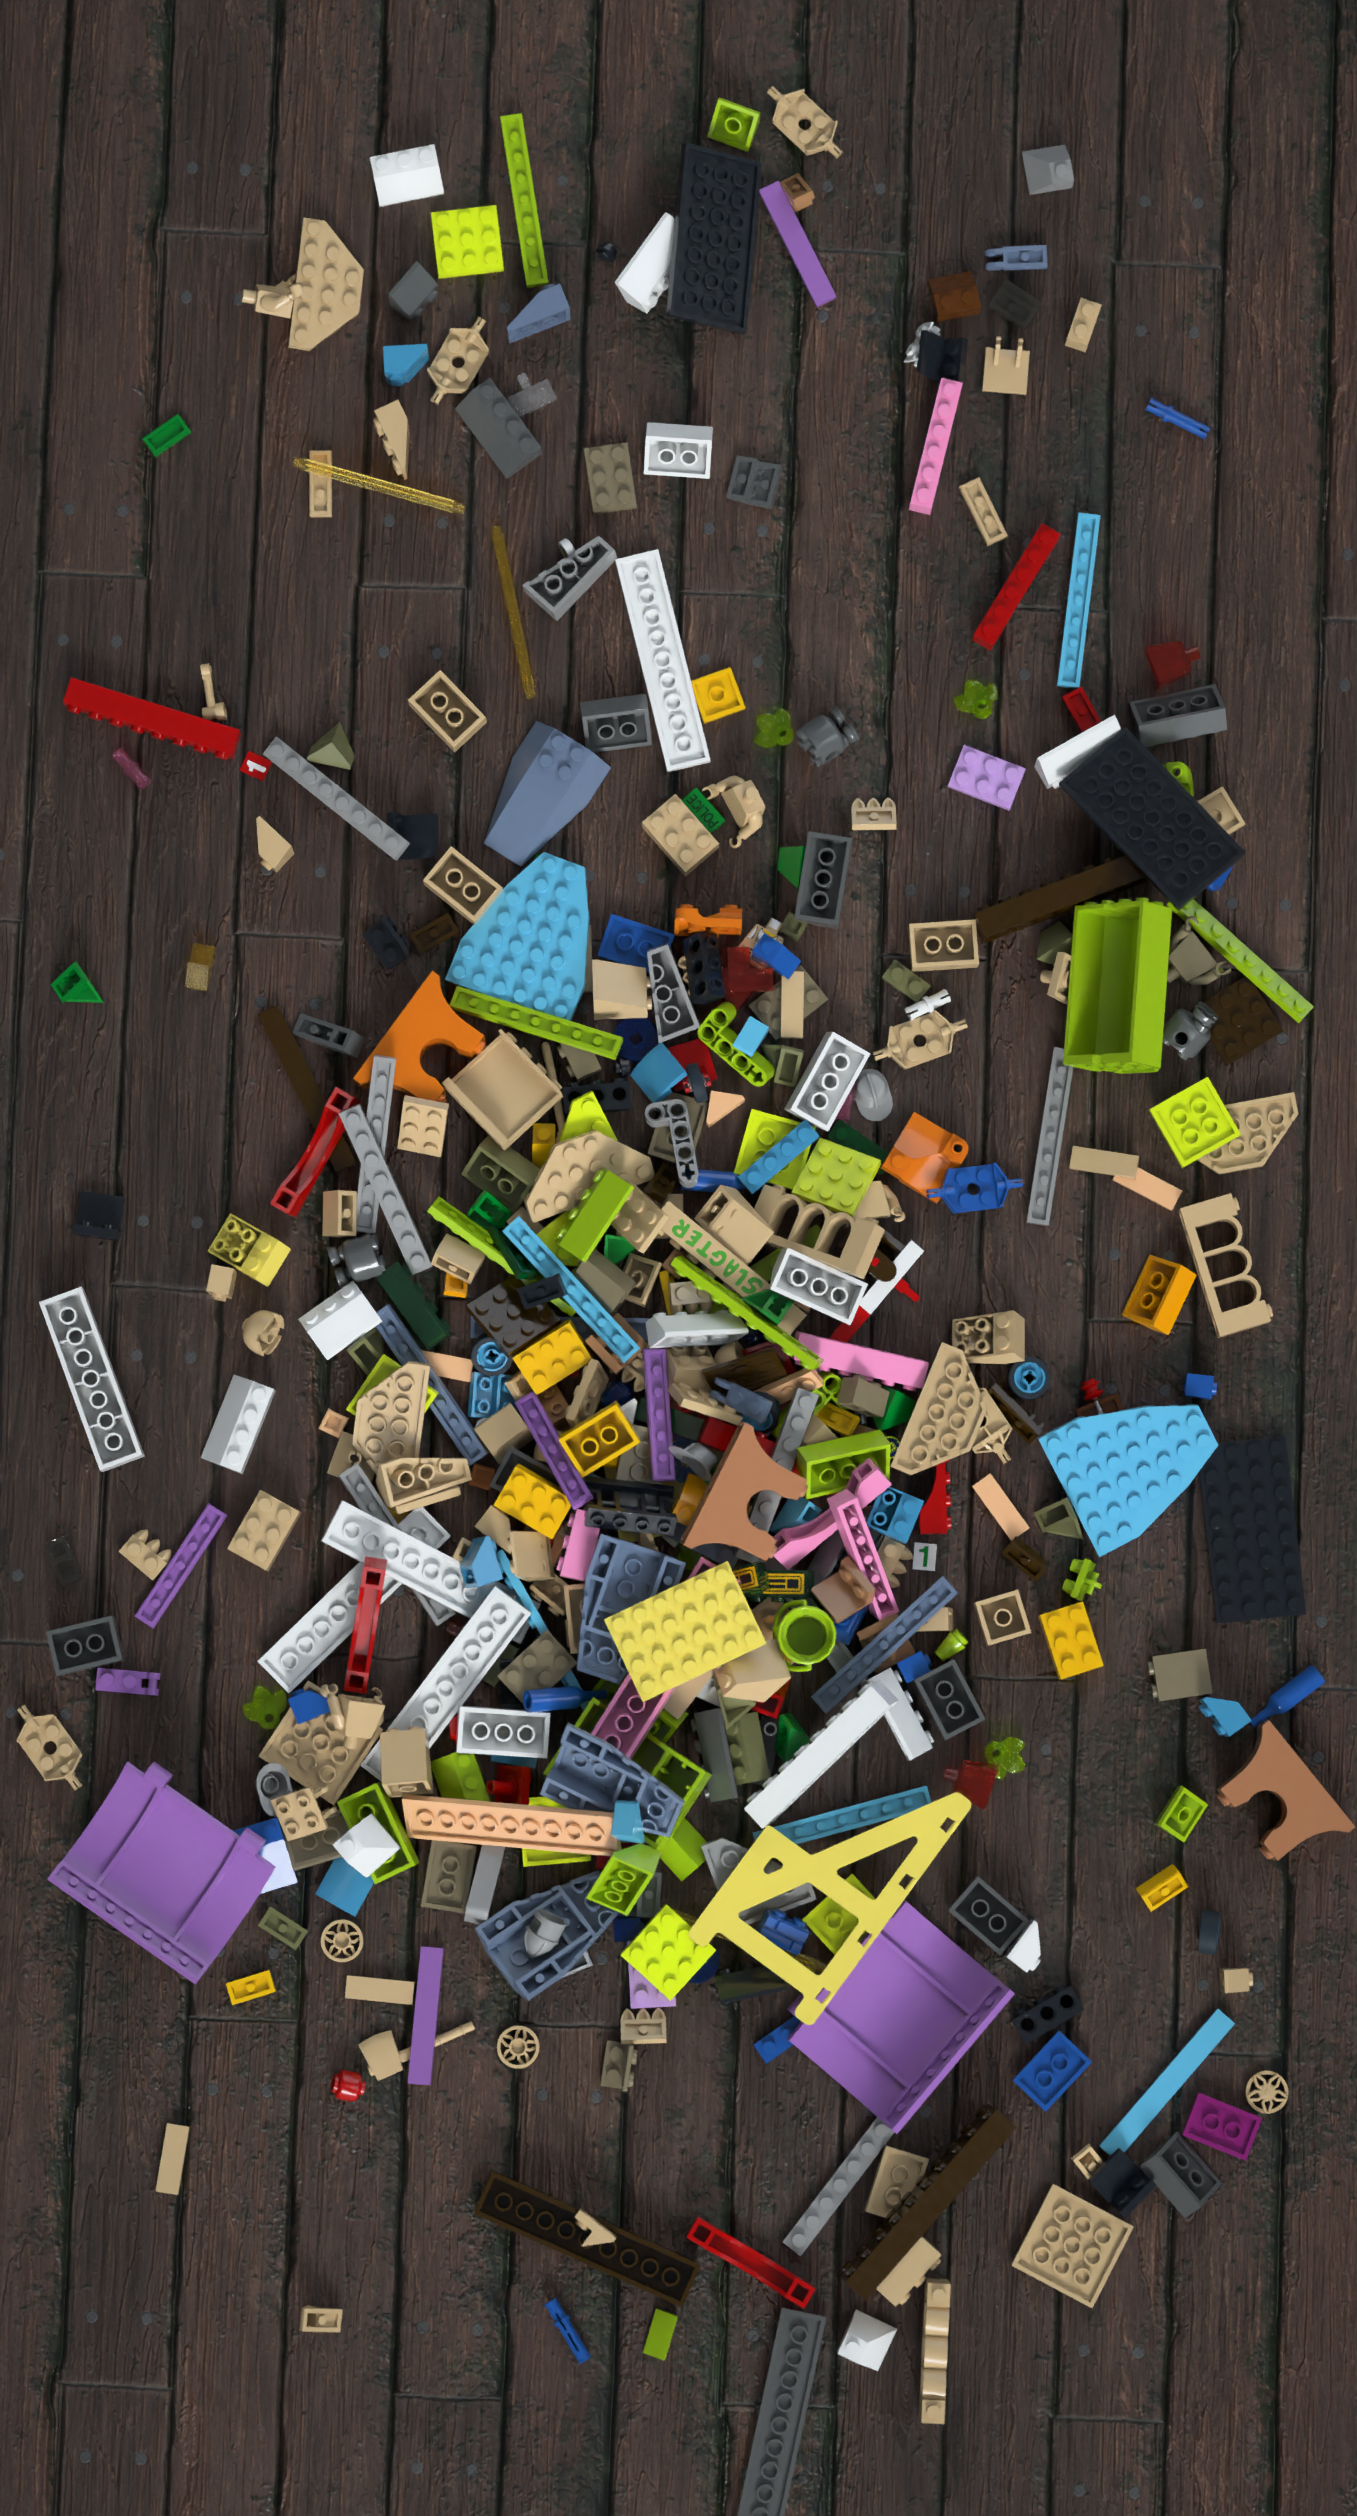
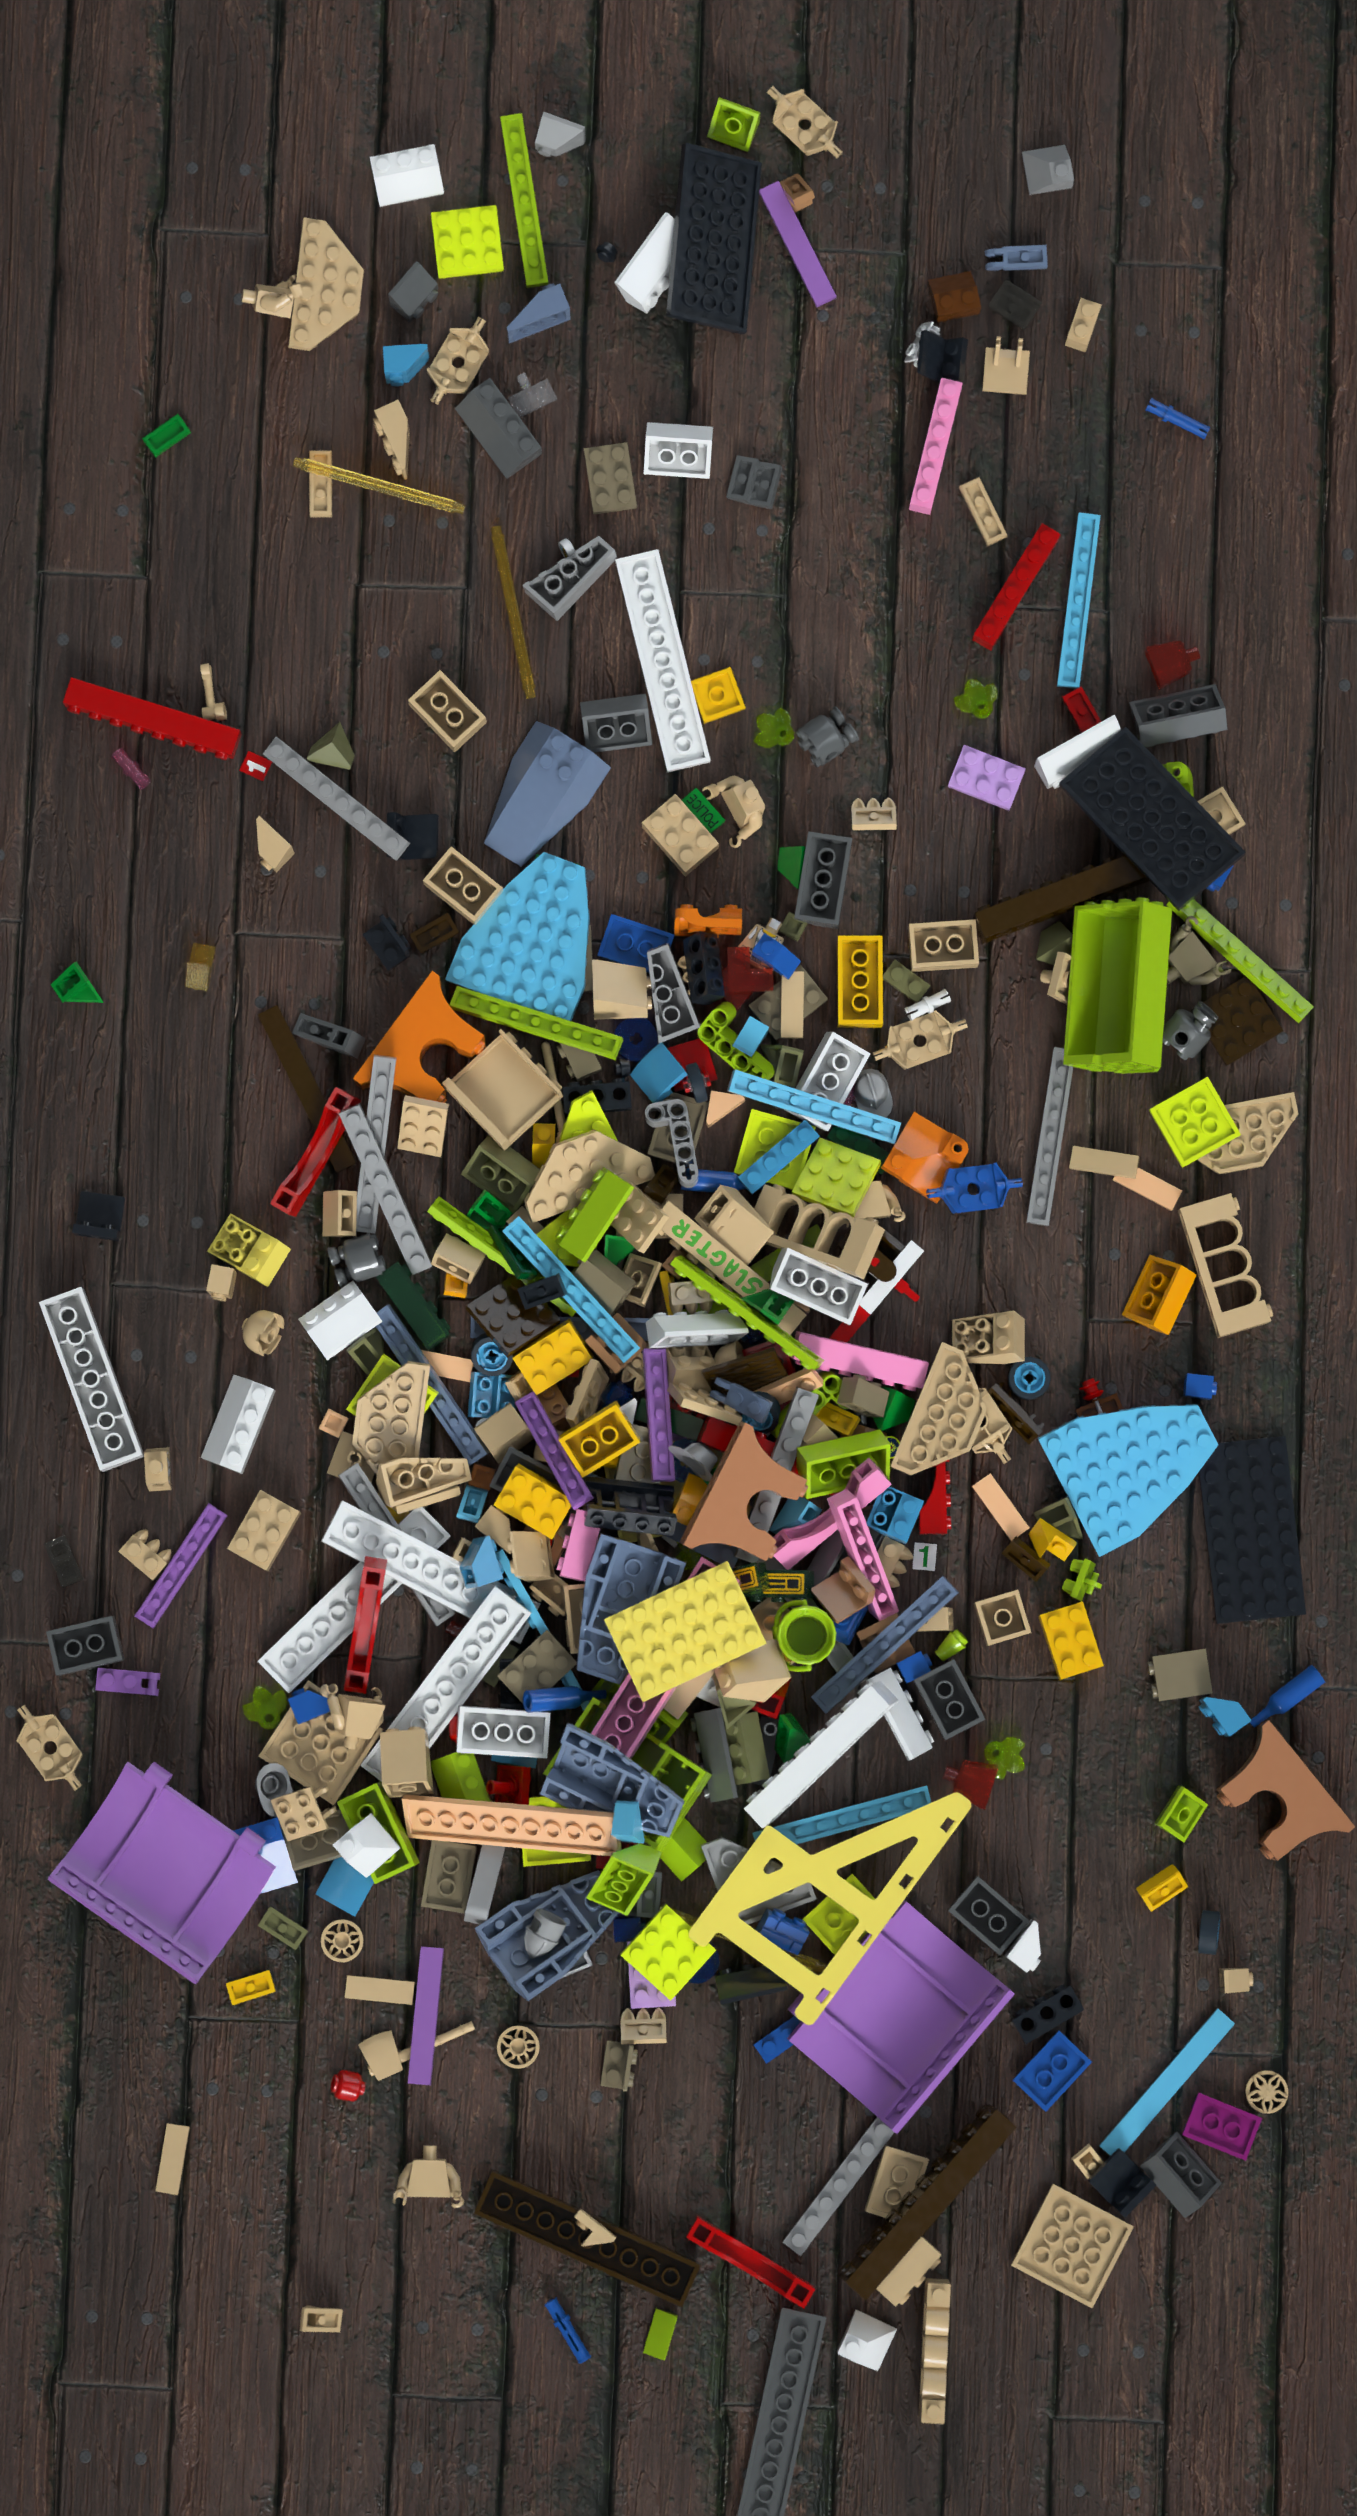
none -> tan torso [144,1447,172,1491]
none -> tan torso [393,2145,464,2208]
none -> medium azure slope [457,1485,488,1524]
none -> light grey slope [535,112,586,157]
none -> medium azure plate [727,1070,901,1144]
none -> yellow brick [837,936,883,1028]
none -> yellow slope [1029,1518,1077,1561]

